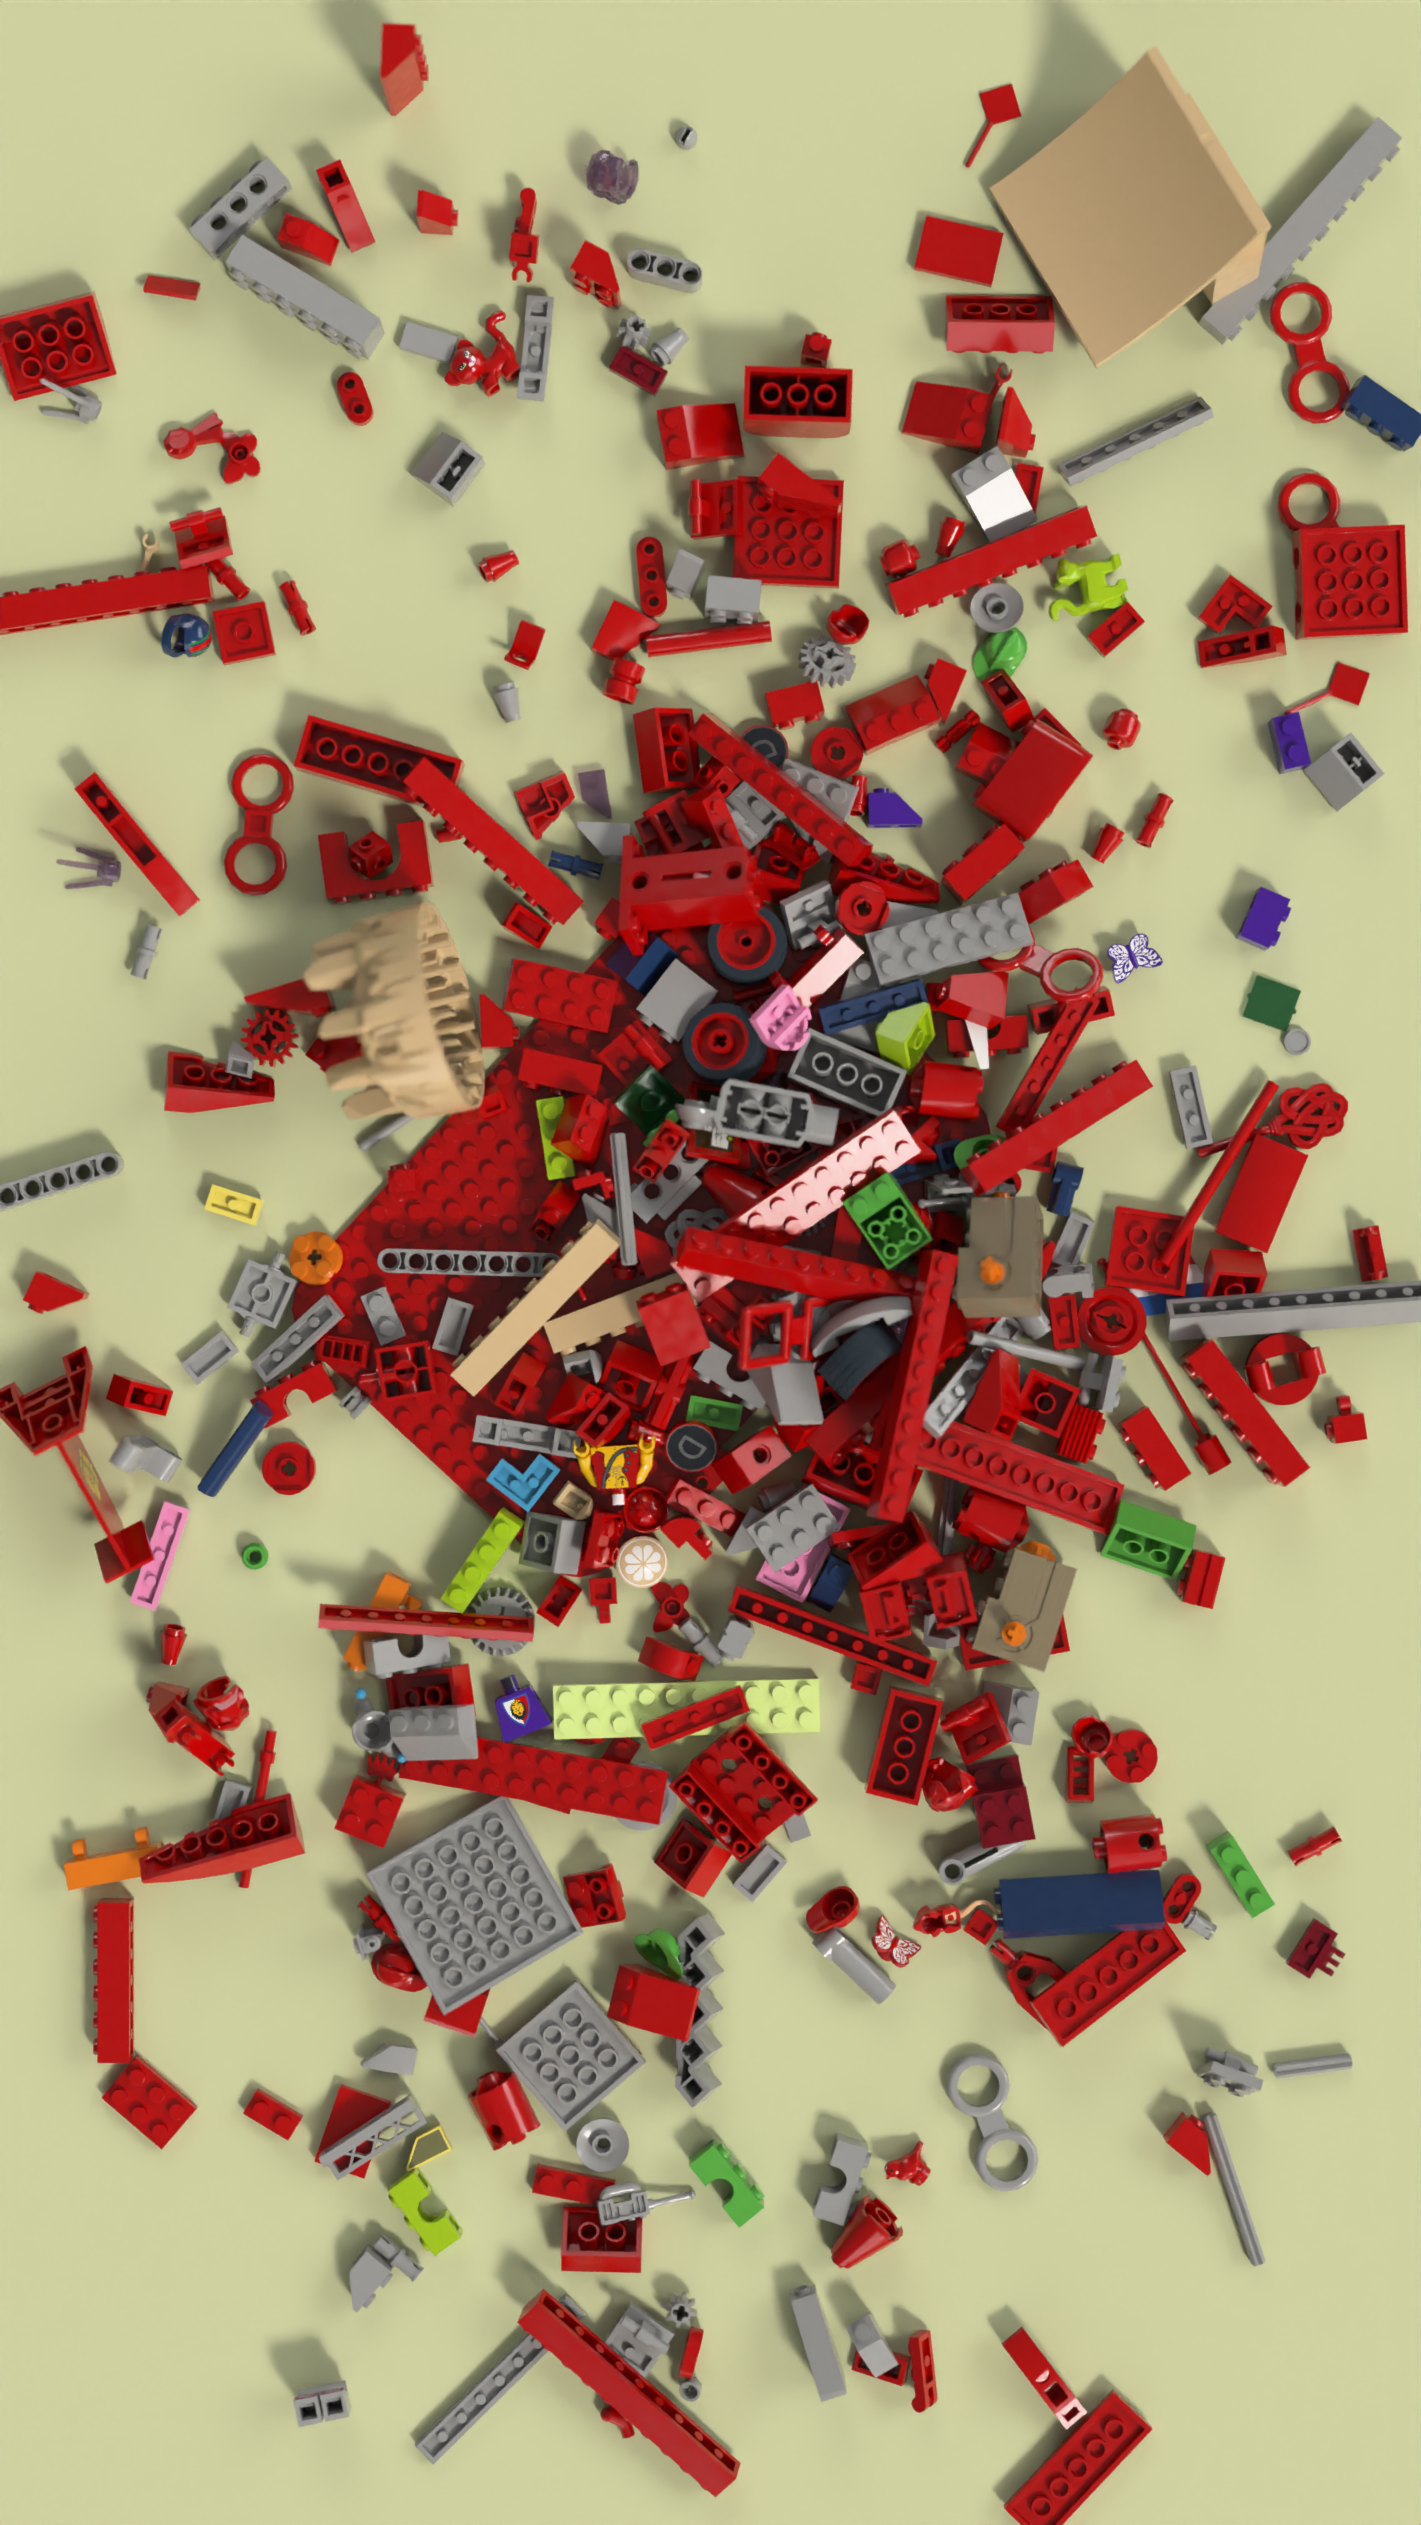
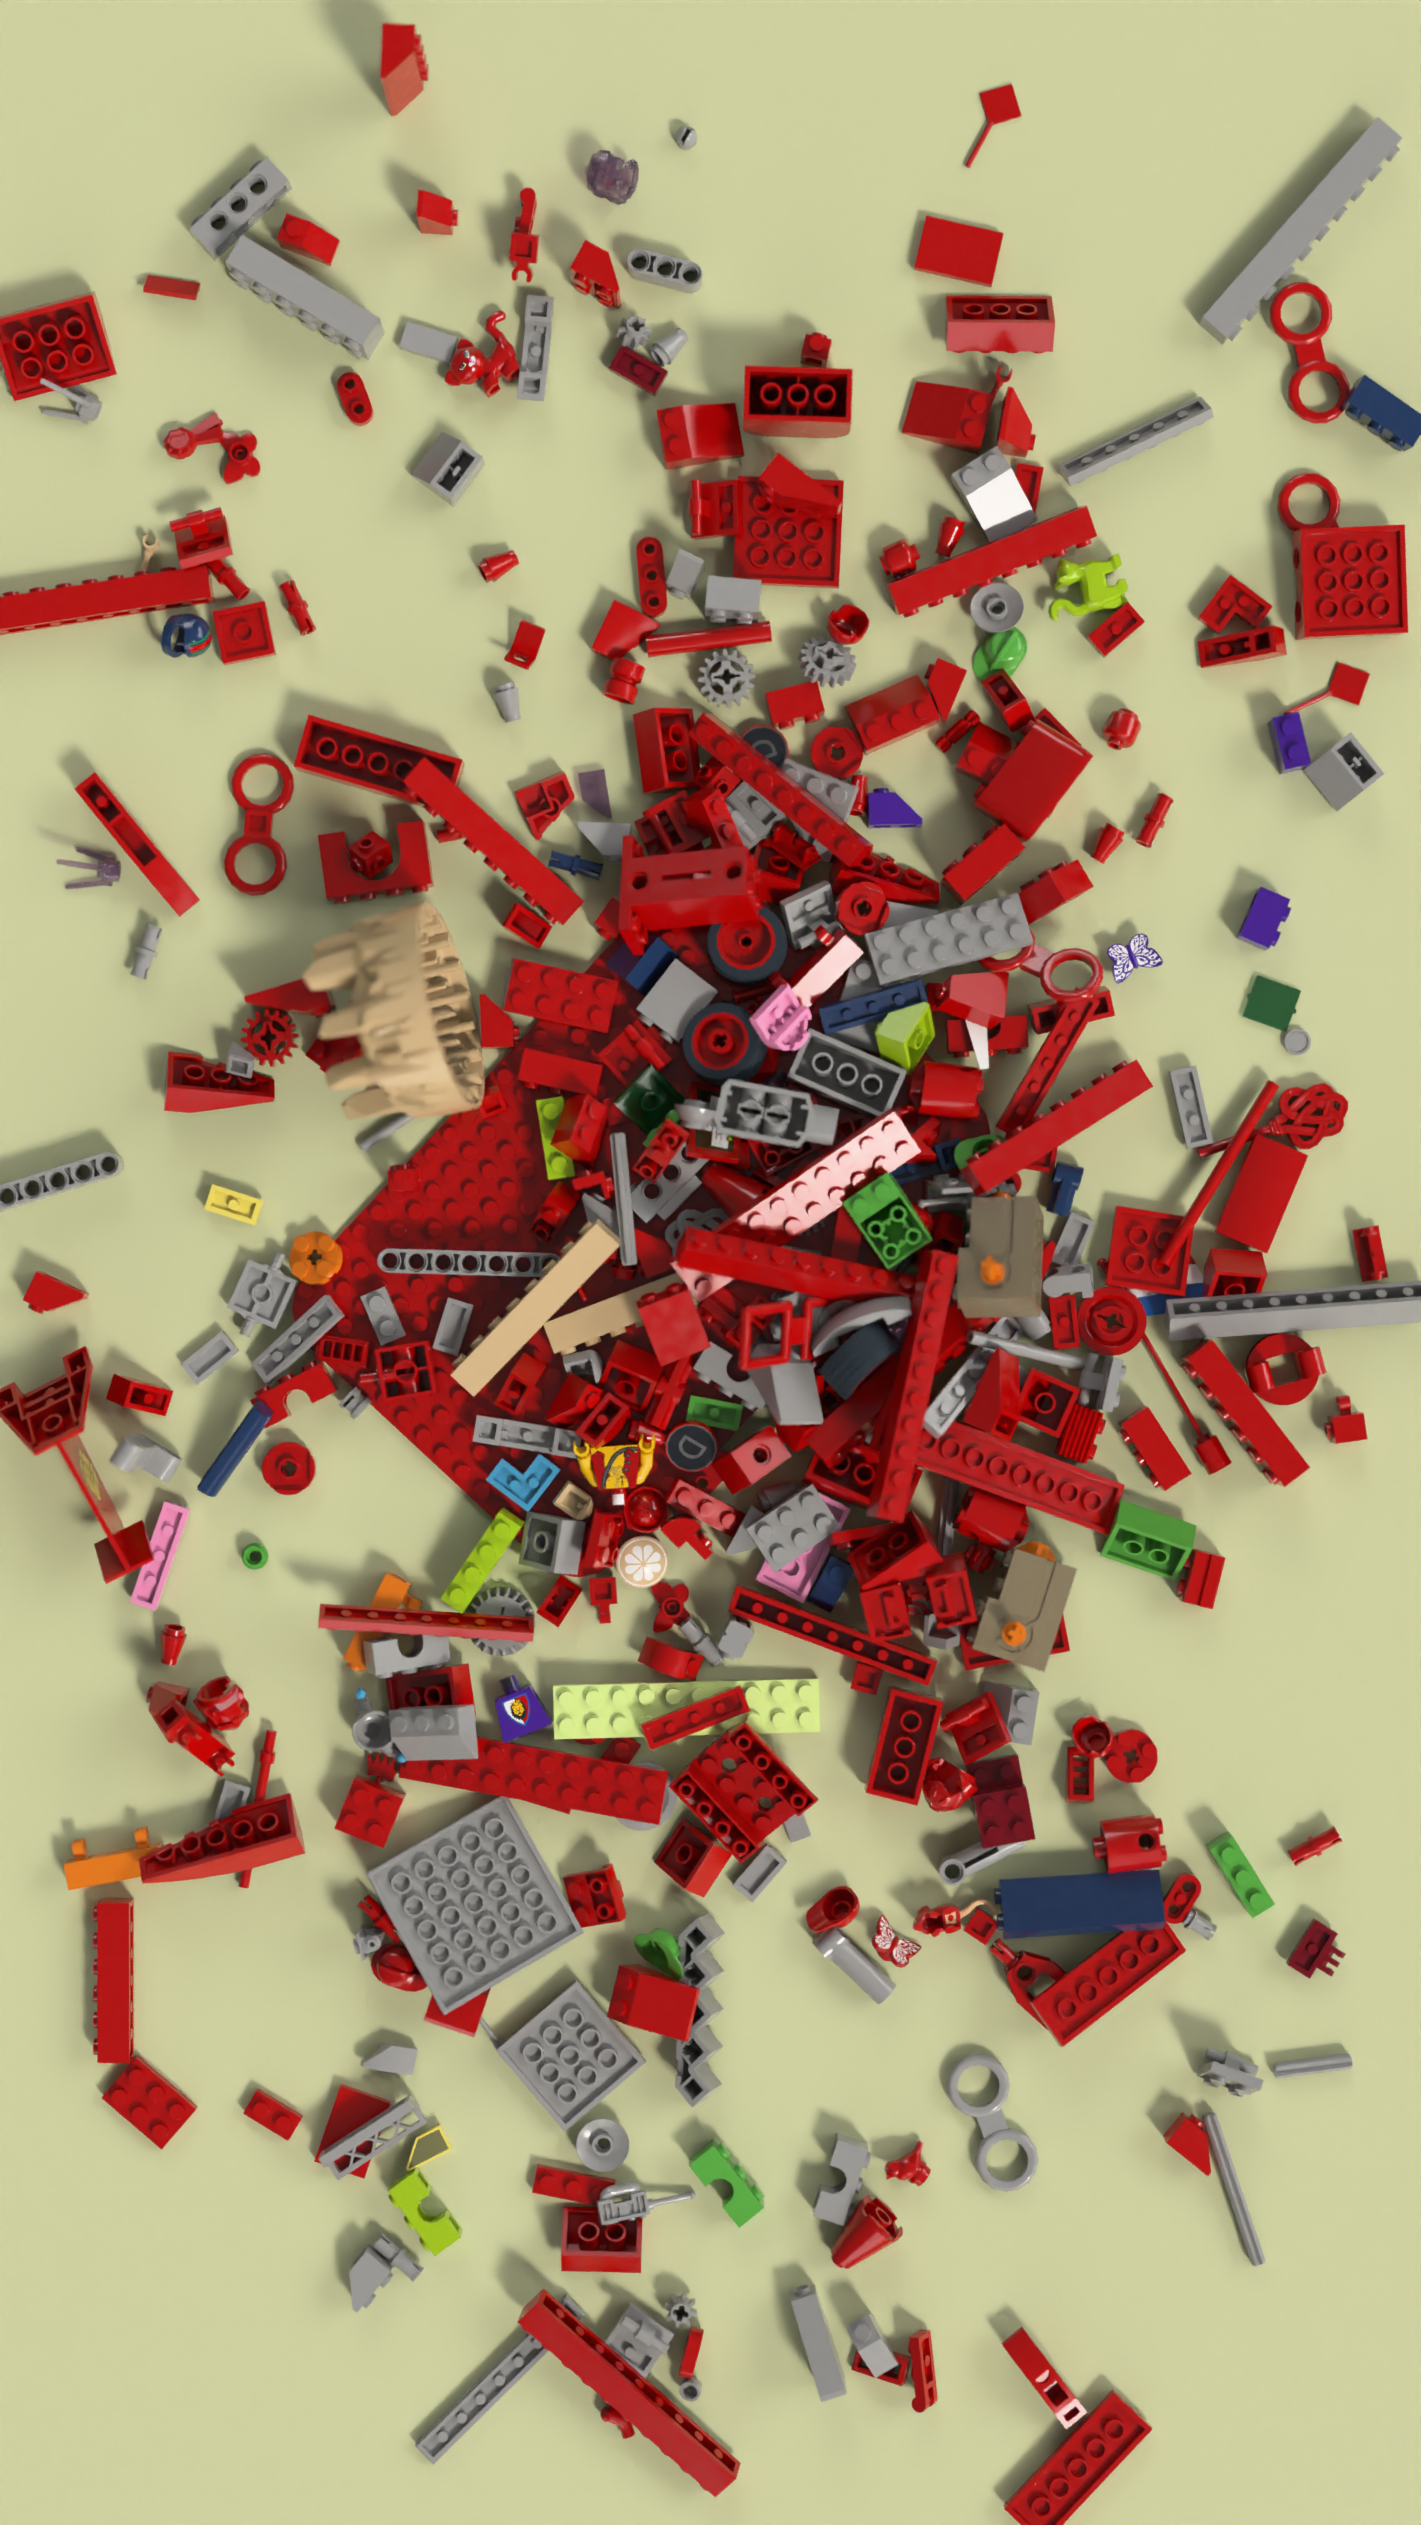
light grey hips [294,2380,351,2427] -> none
slope [316,160,376,253] -> none
red cylinder [467,2070,541,2151] -> none
tan slope [989,46,1271,368] -> none
none -> light grey gear [698,649,756,709]

